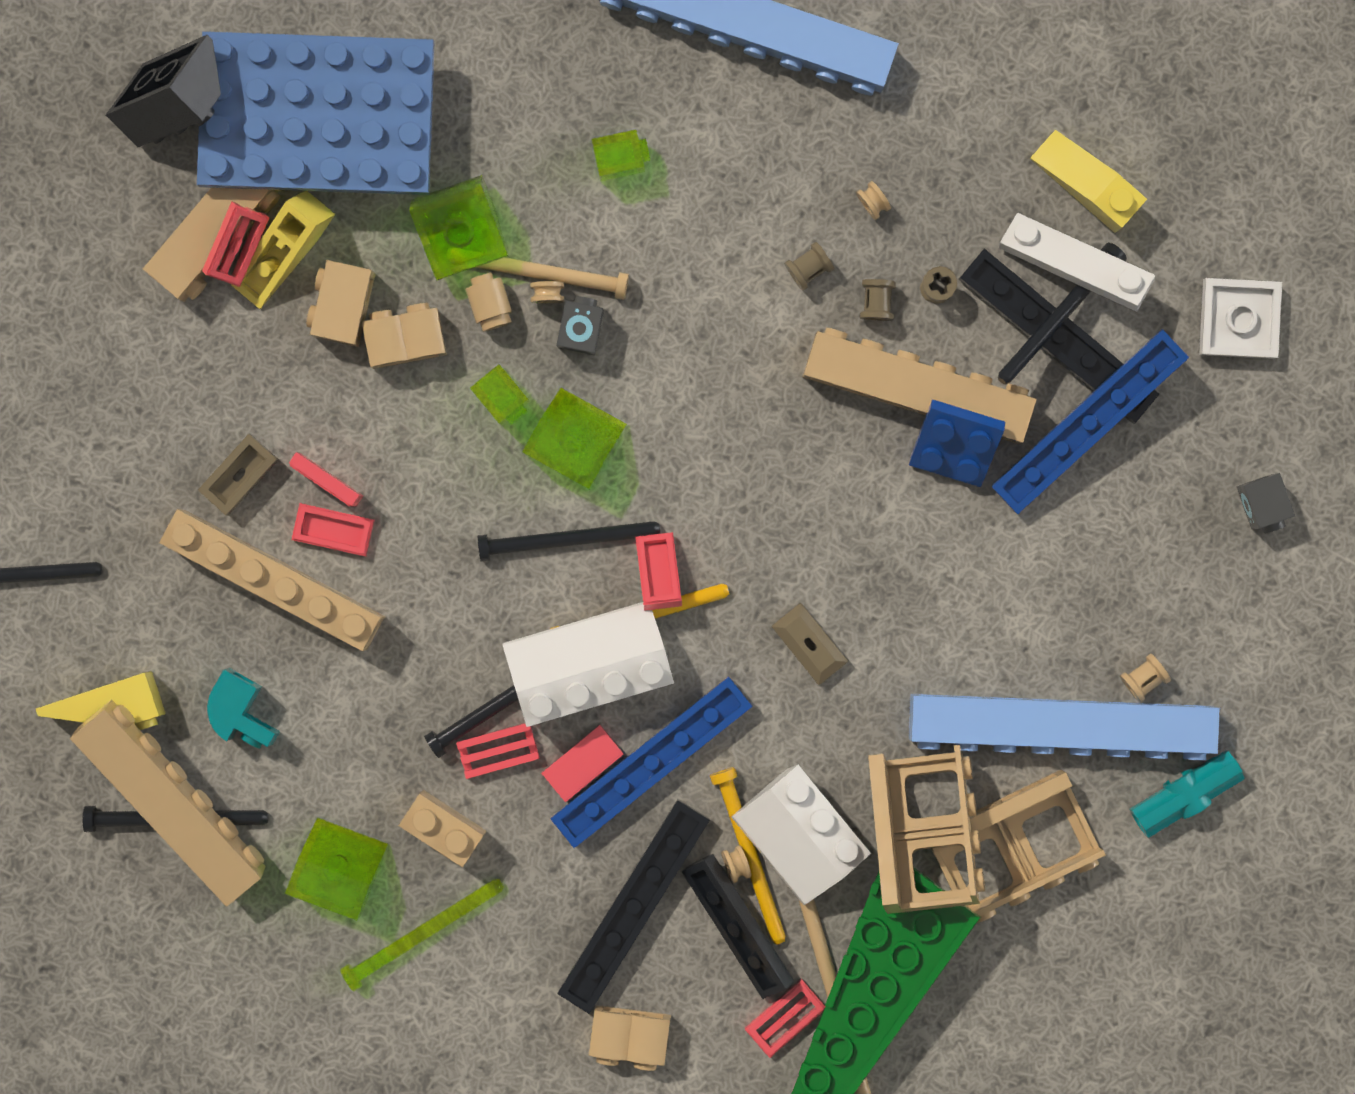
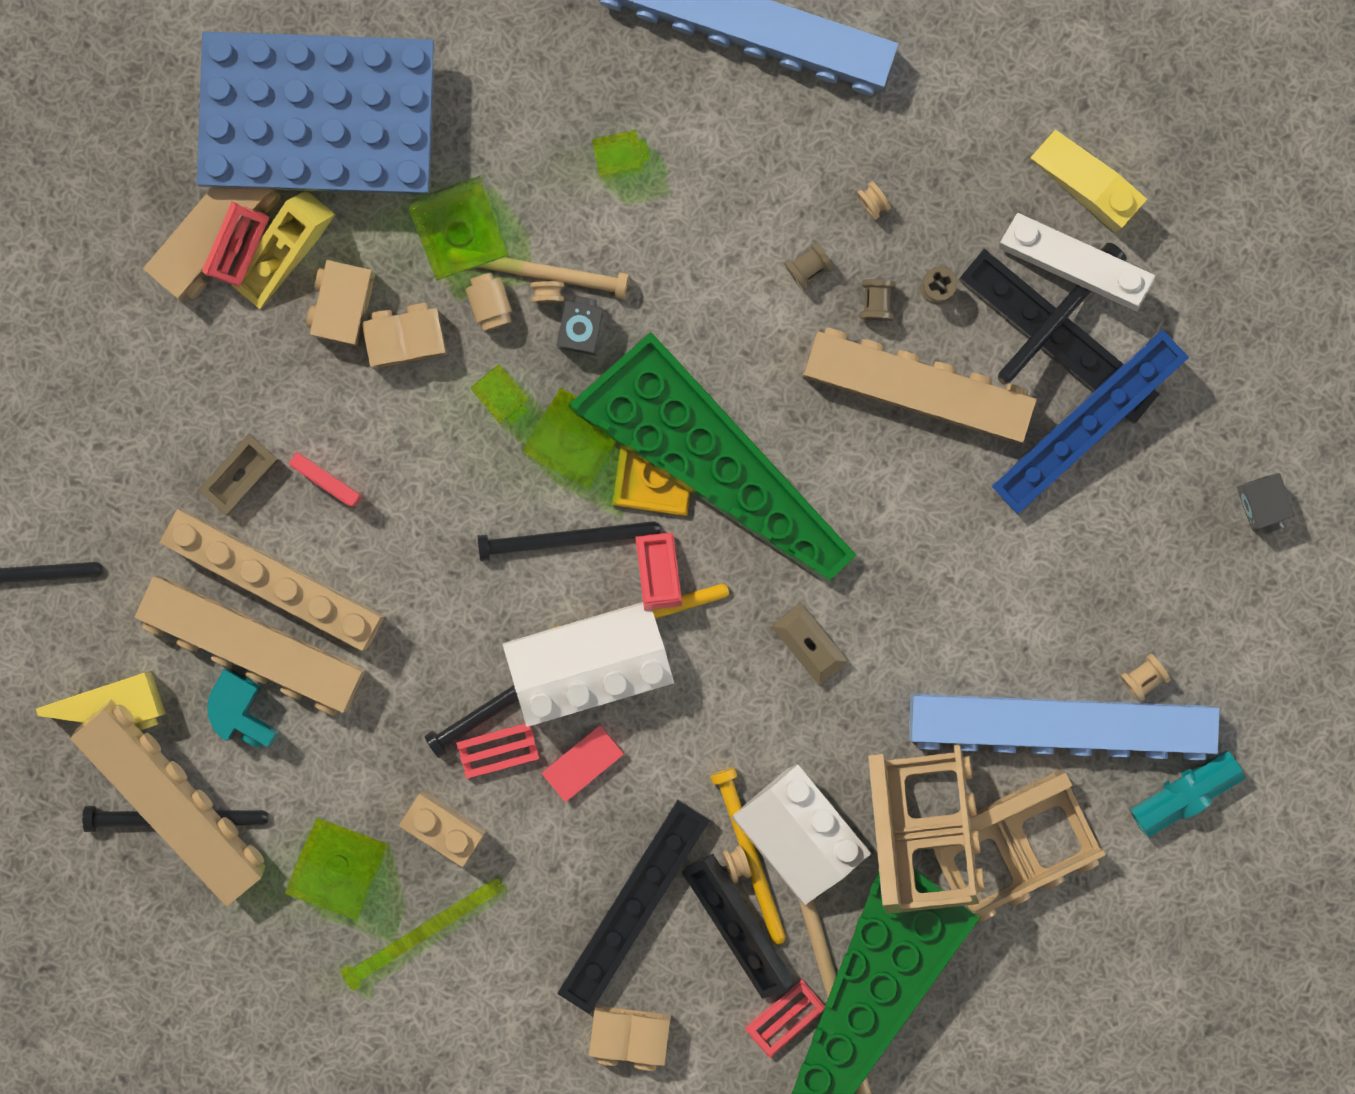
black slope [106,35,221,147] -> none
coral tile [291,503,375,557] -> none
blue plate [550,676,753,848] -> none
blue plate [909,399,1006,487] -> none
white plate [1199,278,1282,359] -> none
none -> tan brick [134,575,366,716]
none -> green wing [568,332,856,583]
none -> yellow tile [612,445,691,516]

